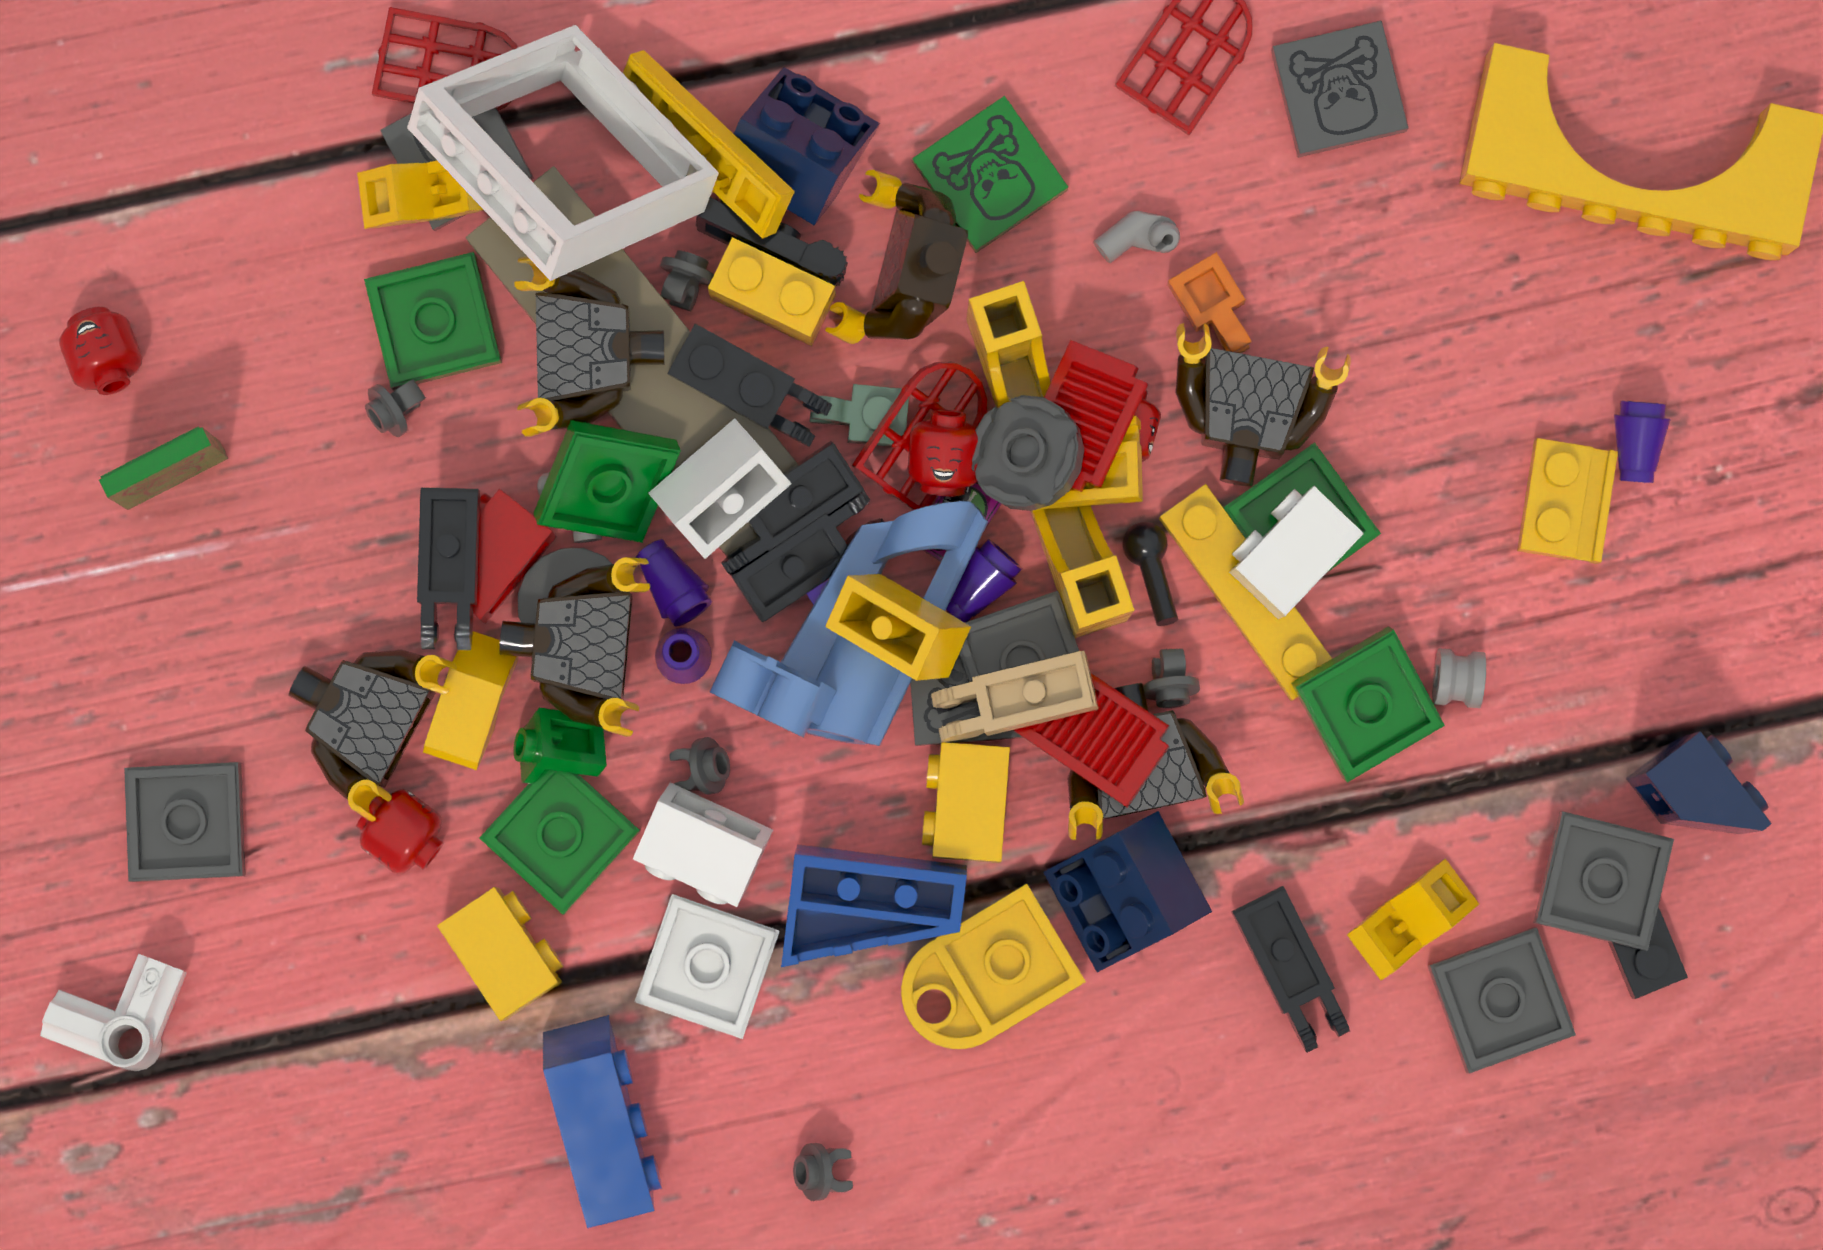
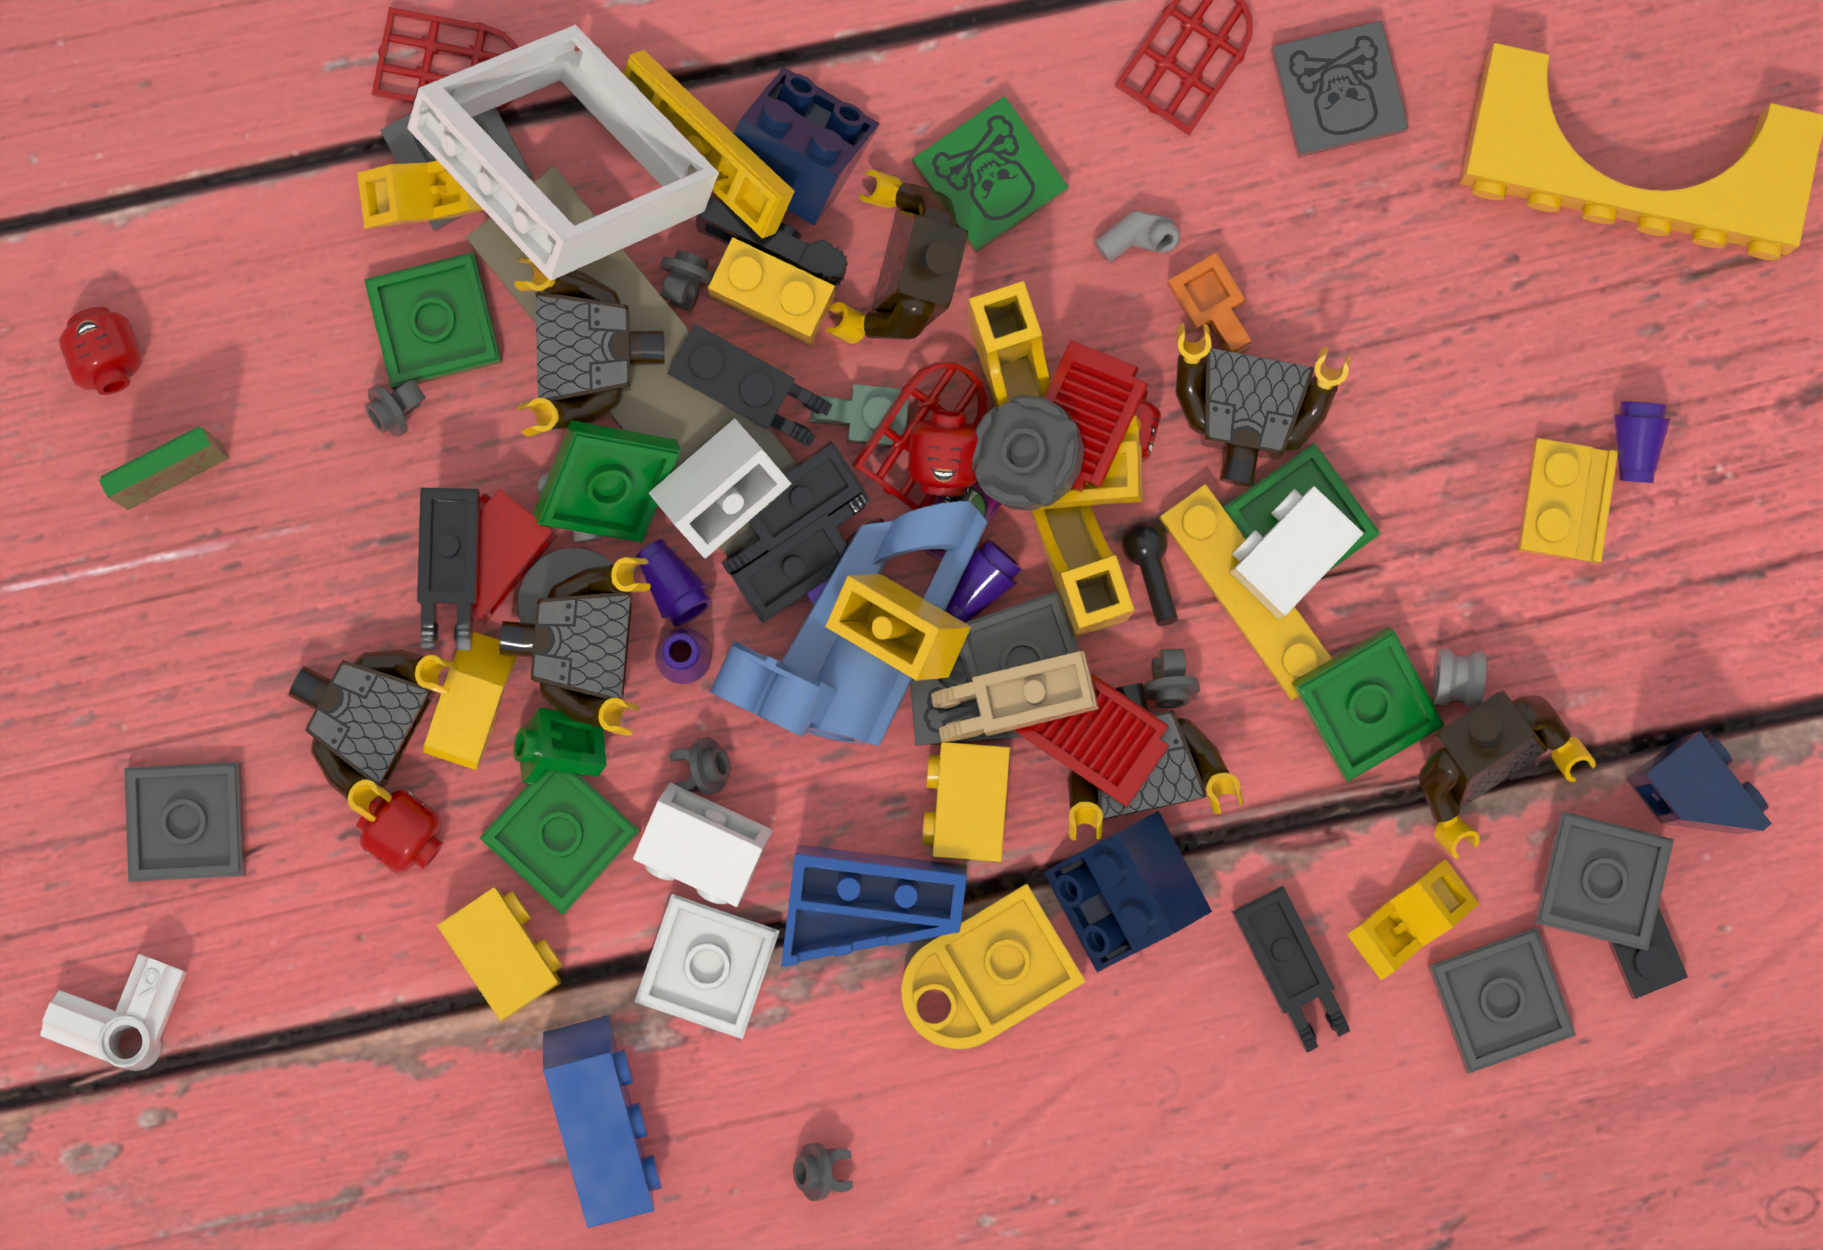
none -> dark brown torso [1419,690,1596,859]

